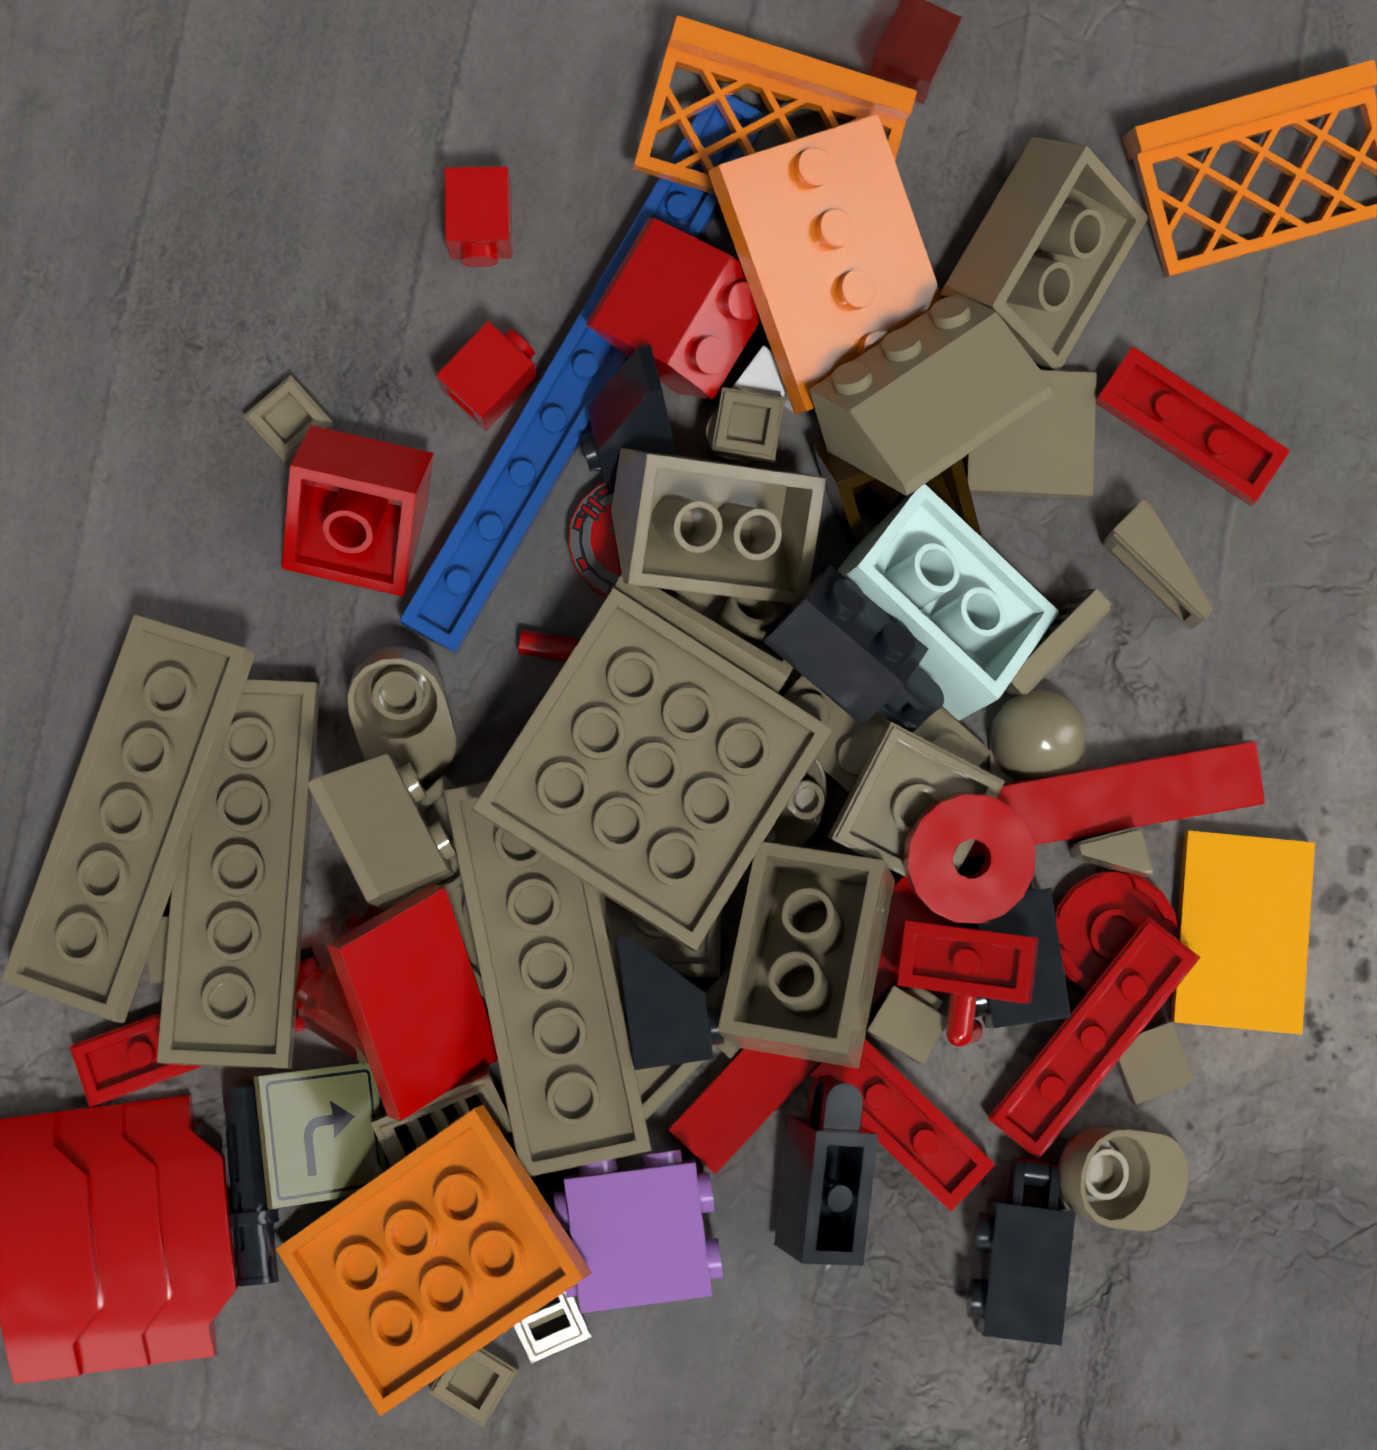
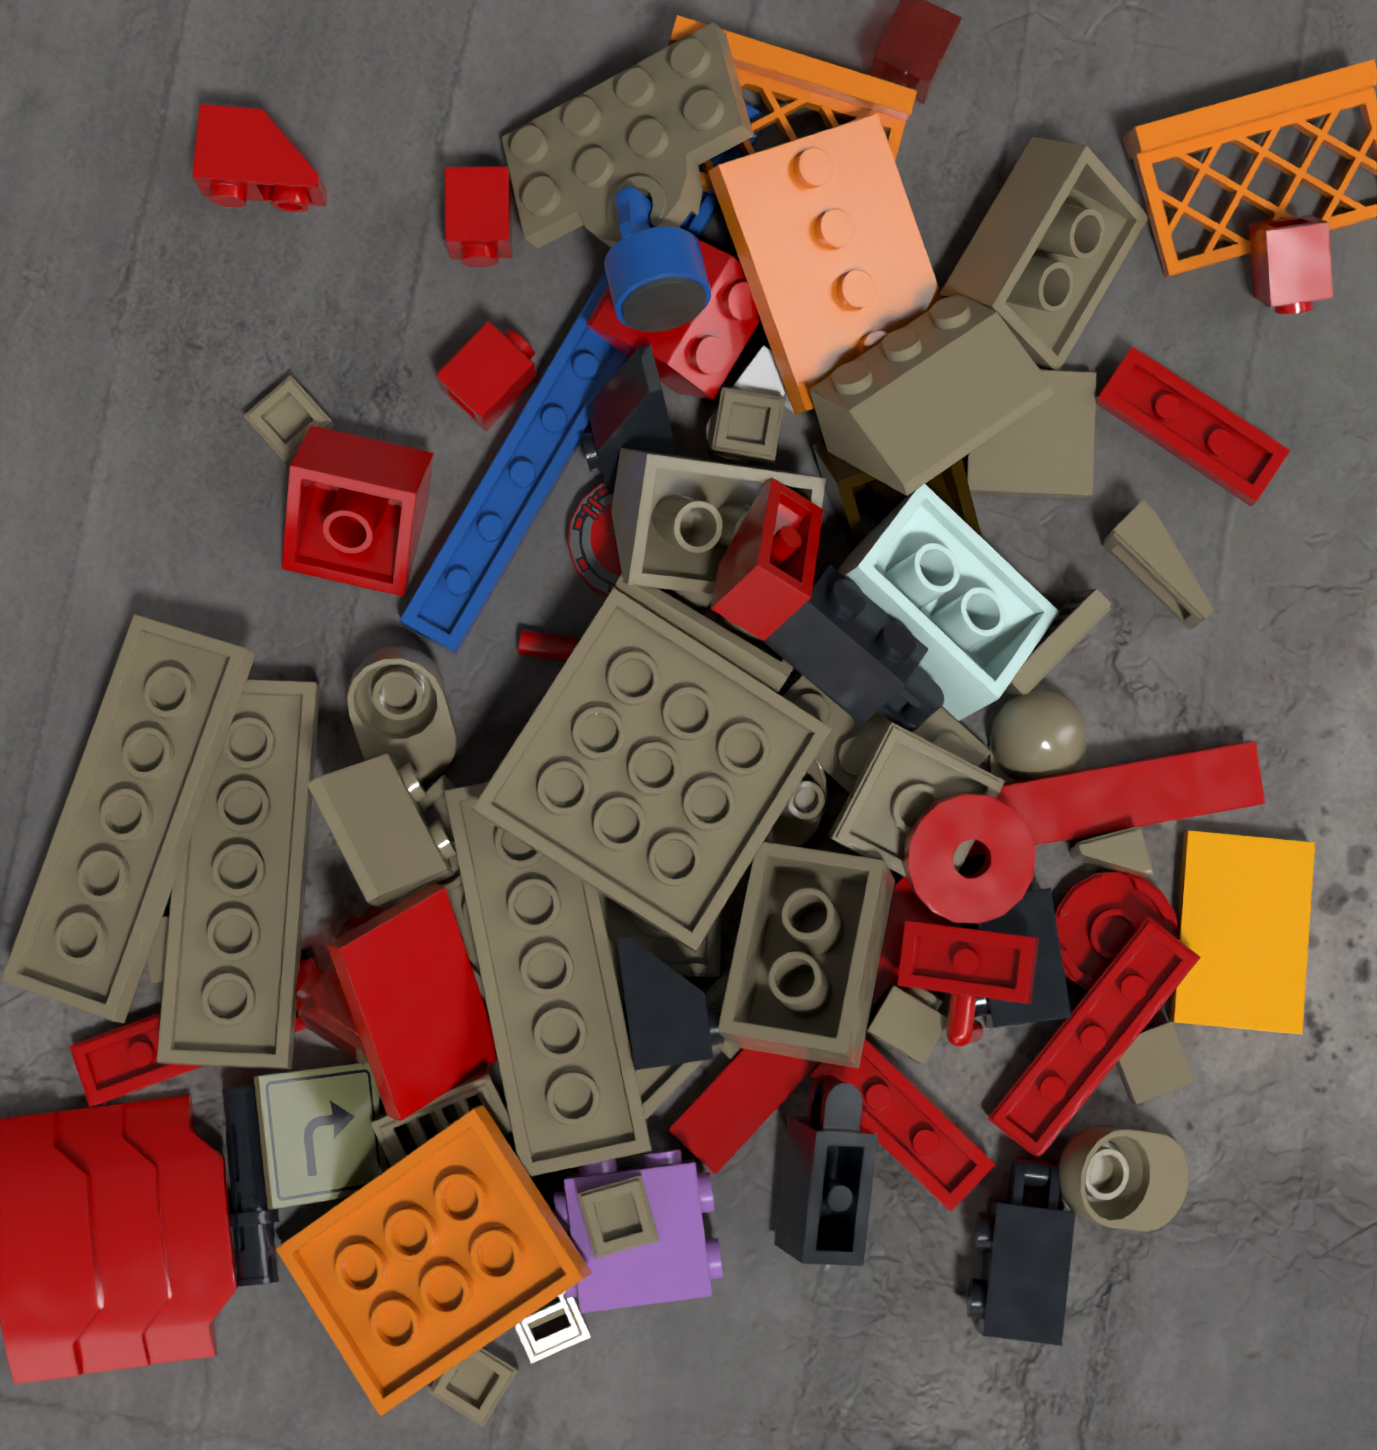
none -> red slope [192,104,327,212]
none -> dark tan plate [502,22,754,332]
none -> dark tan tile [577,1174,660,1259]
none -> red slope [711,477,823,641]
none -> brick [1249,215,1333,314]

